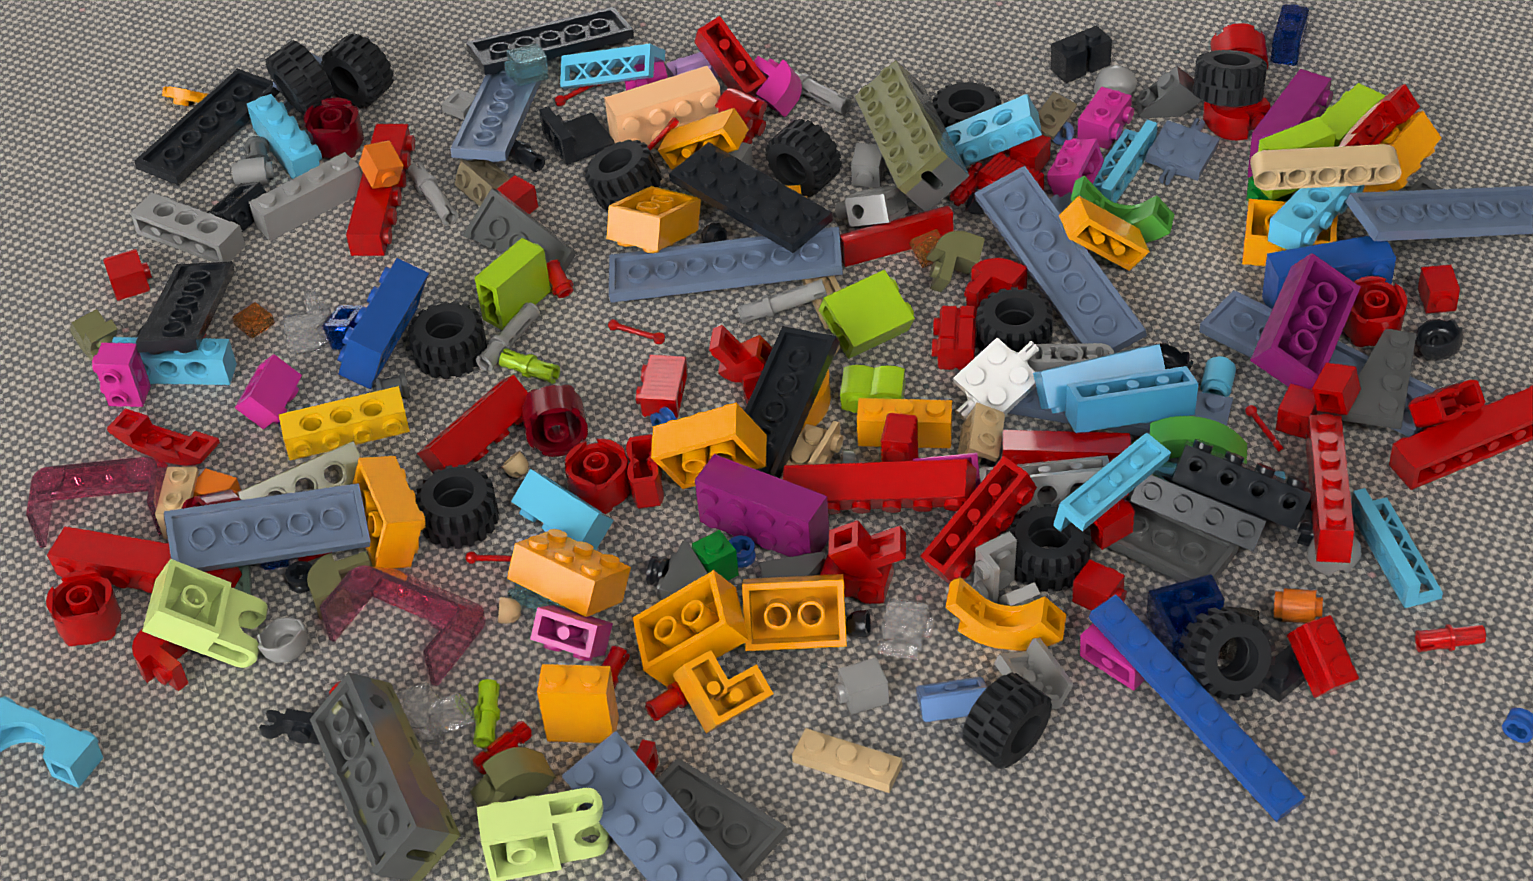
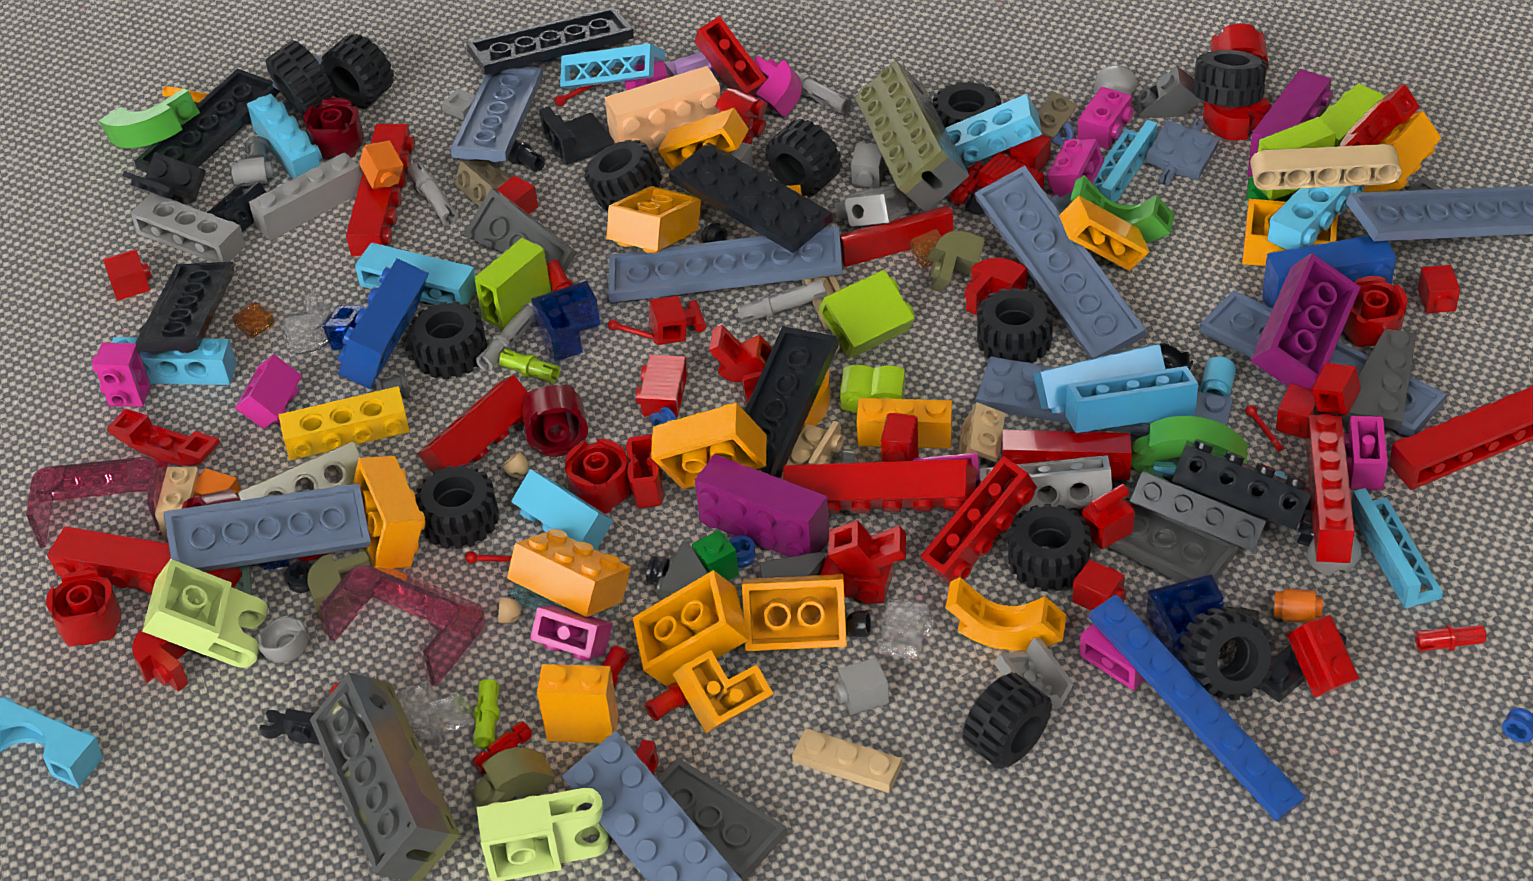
olive brick [70,309,118,361] -> none
clear light blue brick [504,44,548,86] -> none
red hinge [647,117,679,151] -> none
medium blue slope [916,677,987,722] -> none
red brick [932,306,976,370] -> none
white plate [953,338,1039,420] -> none
light grey bracket [973,531,1017,604] -> none
light grey plate [998,582,1040,606] -> none
light grey beam [1027,343,1114,372] -> none
black piece [1051,25,1112,84] -> none
medium azure fence [1053,432,1171,532] -> none
clear blue brick [1270,4,1309,66] -> none
red brick [1408,380,1486,428] -> none
black hair [1415,319,1463,361] -> none
none -> bright green arch [99,88,200,148]
none -> black bracket [123,152,206,203]
none -> medium azure brick [355,243,477,305]
none -> clear blue brick [531,281,601,362]
none -> red brick [649,296,707,345]
none -> dark pink brick [1343,416,1388,490]

